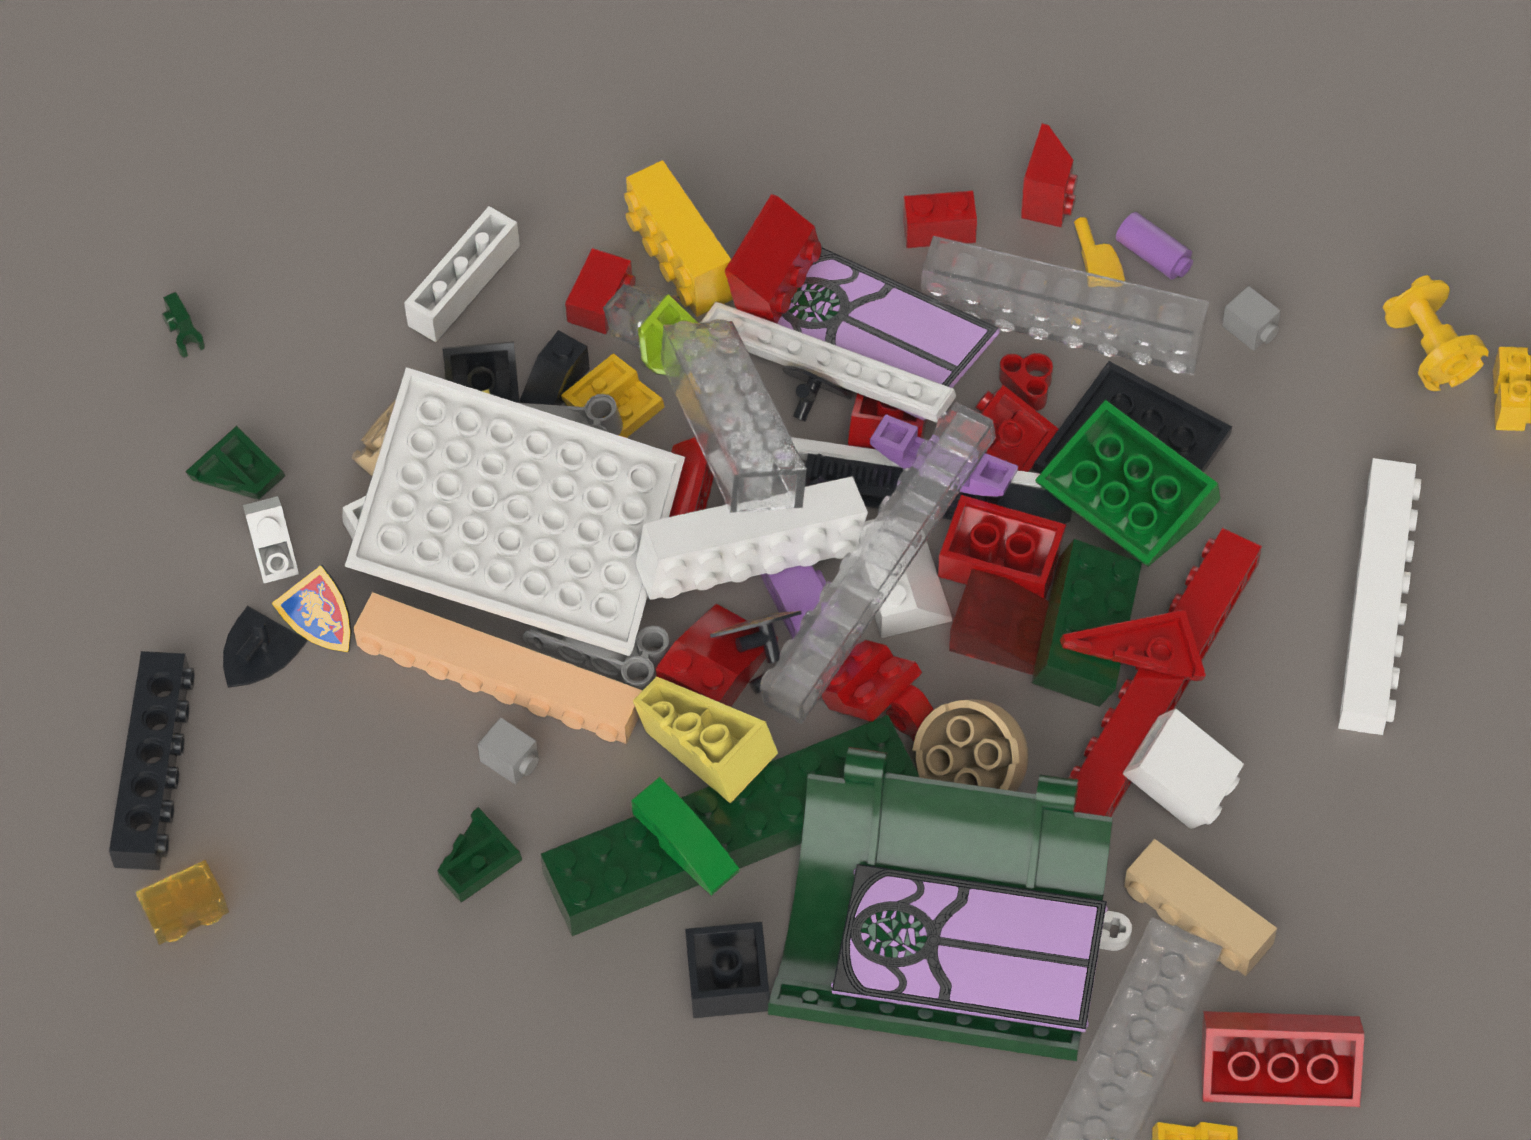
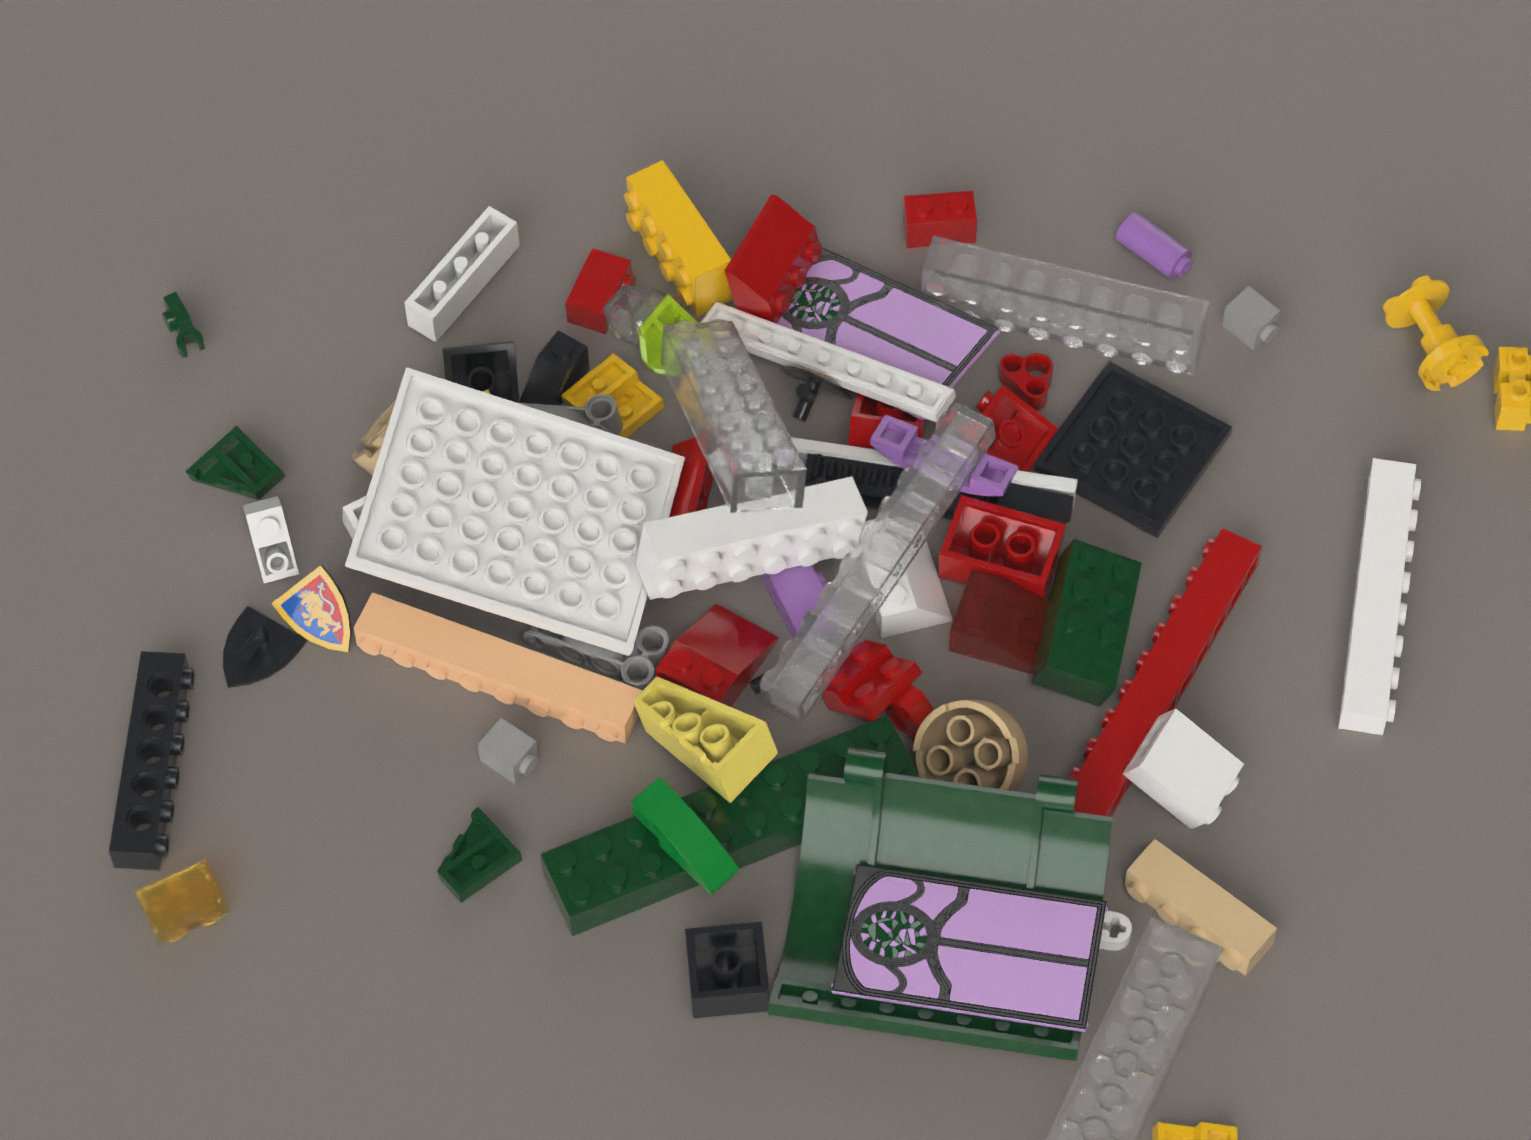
black shield [710,611,802,664] -> none
red slope [1021,123,1078,227] -> none
green slope [1035,400,1221,567] -> none
red wing [1060,610,1206,682] -> none
yellow piece [1074,217,1125,289] -> none
red slope [1202,1011,1364,1107] -> none

